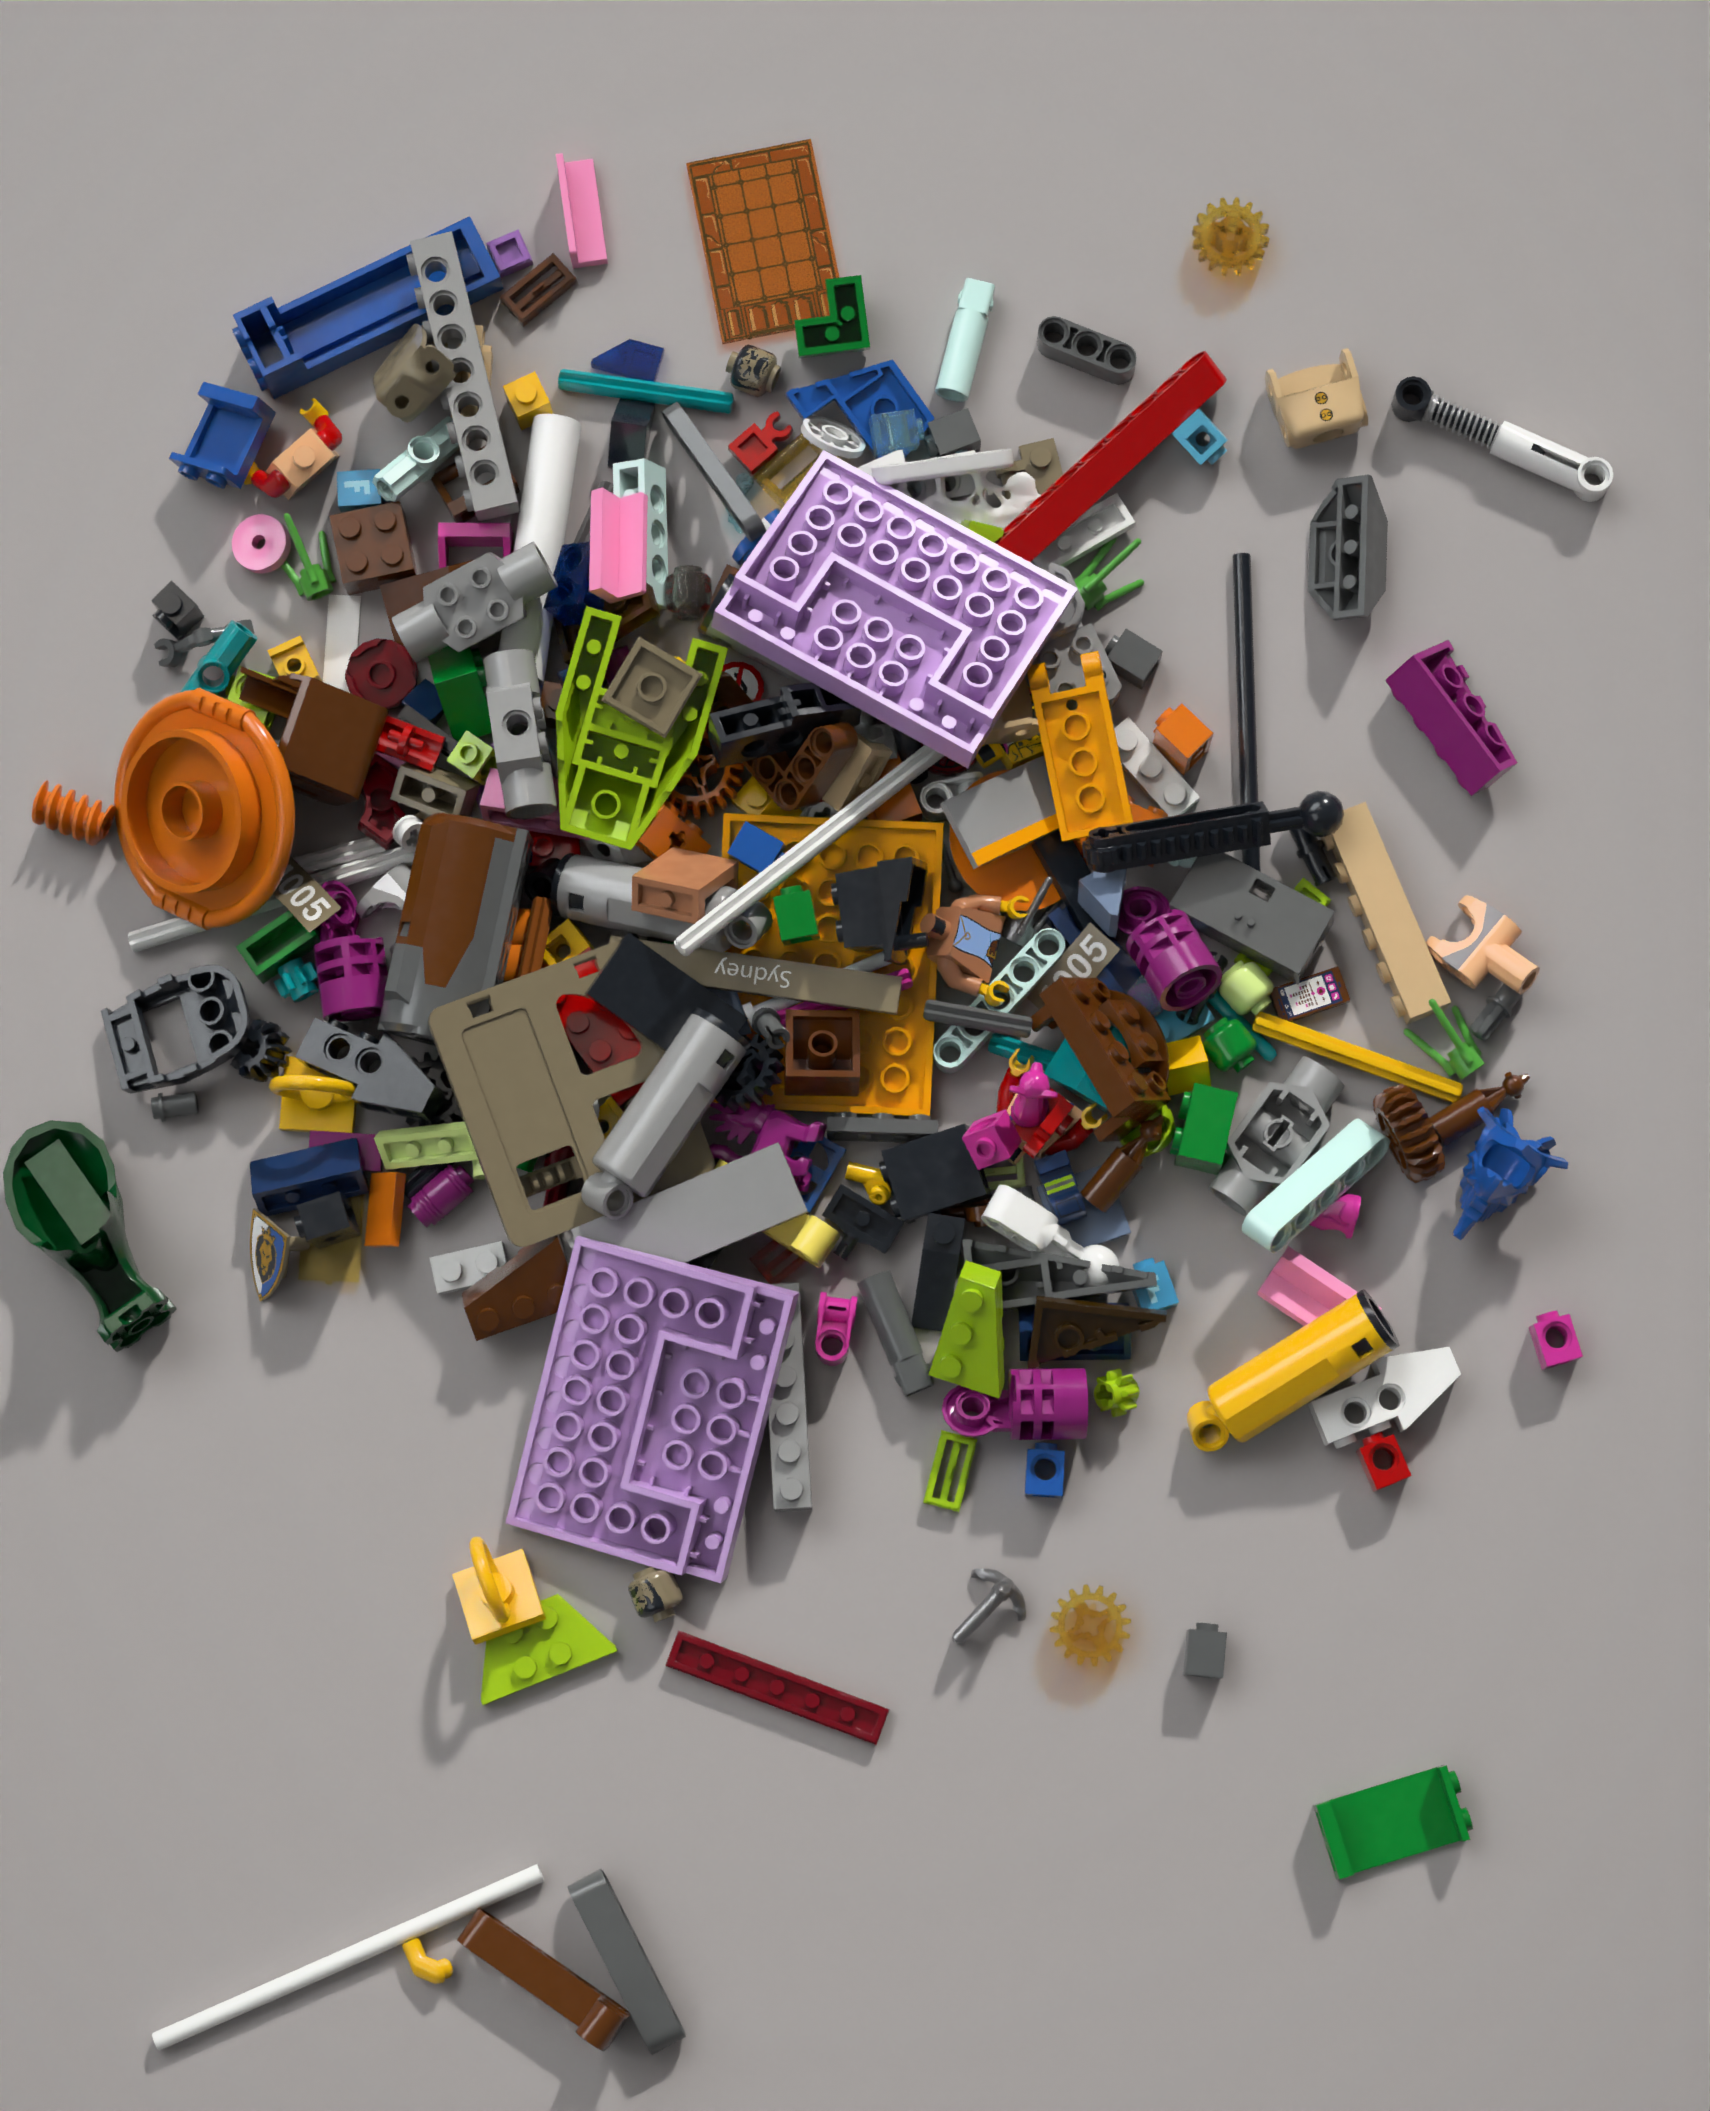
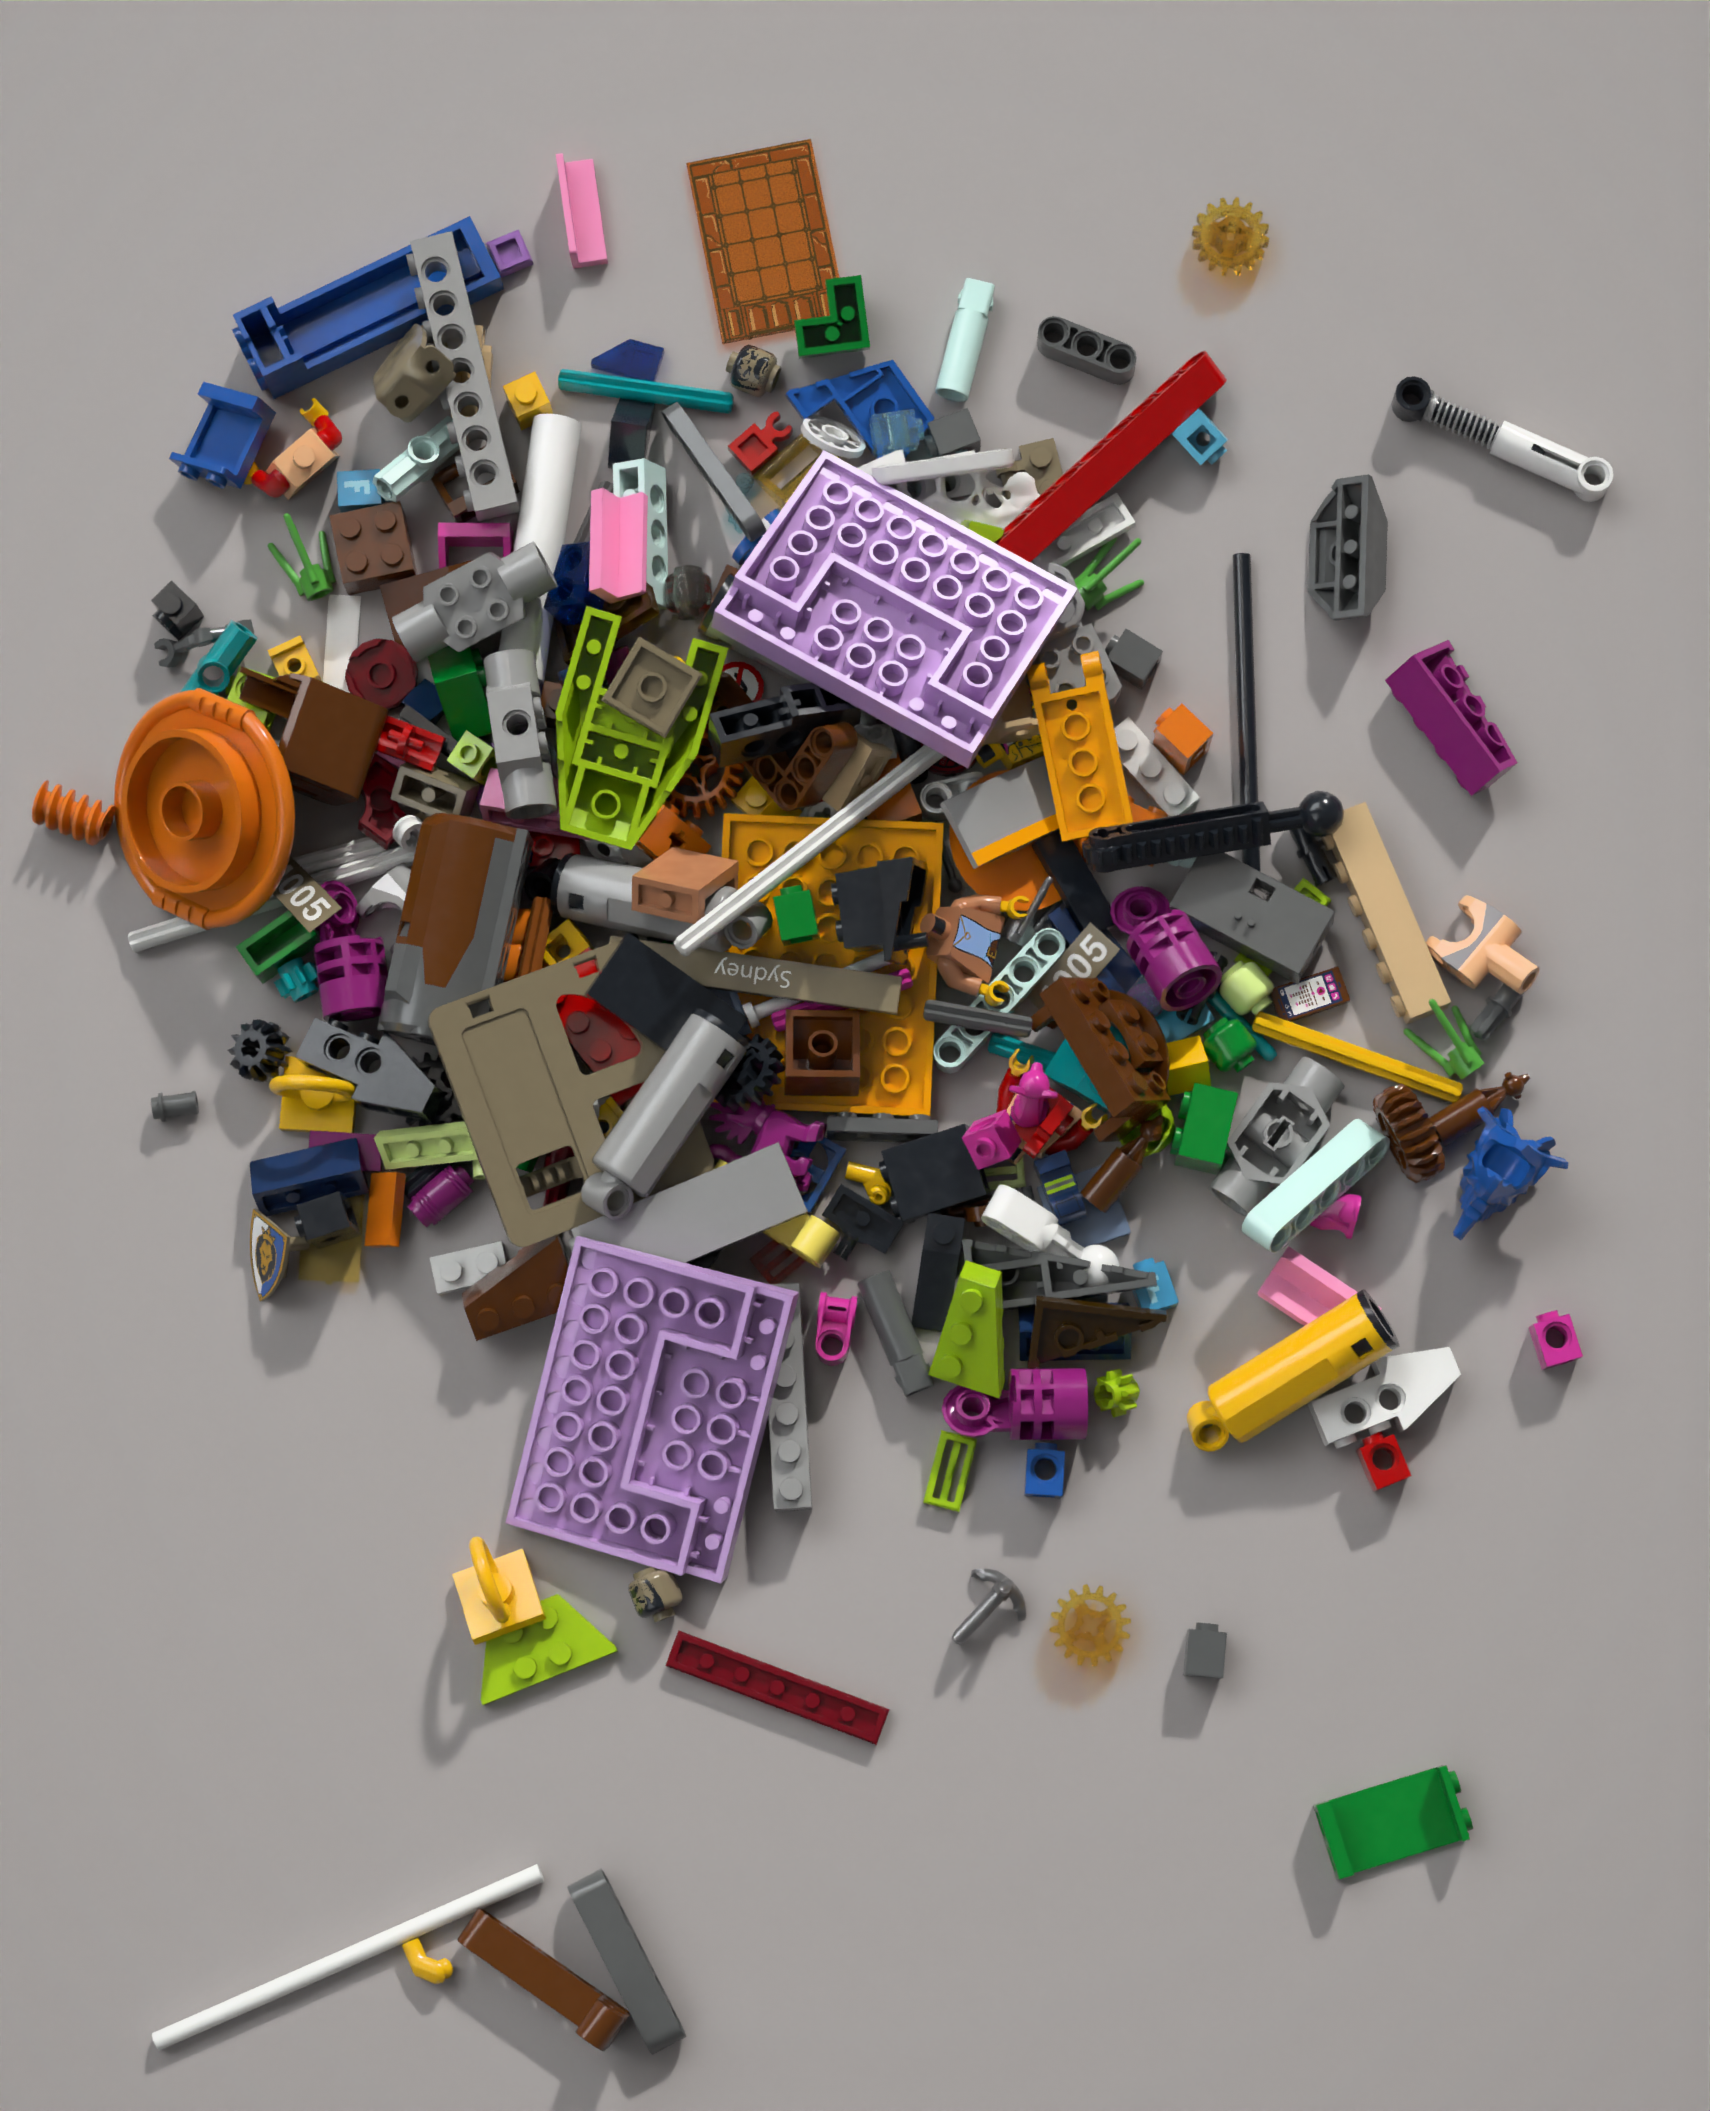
dark green animal [3,1120,177,1352] -> none
slope [101,965,250,1094] -> none
bright pink piece [232,514,291,574] -> none
reddish brown tile [499,253,577,327] -> none
blue brick [727,821,785,873] -> none
dark grey pin [752,1008,790,1049] -> none
sand blue slope [1078,869,1127,937] -> none
tan piece [1265,348,1368,449] -> none

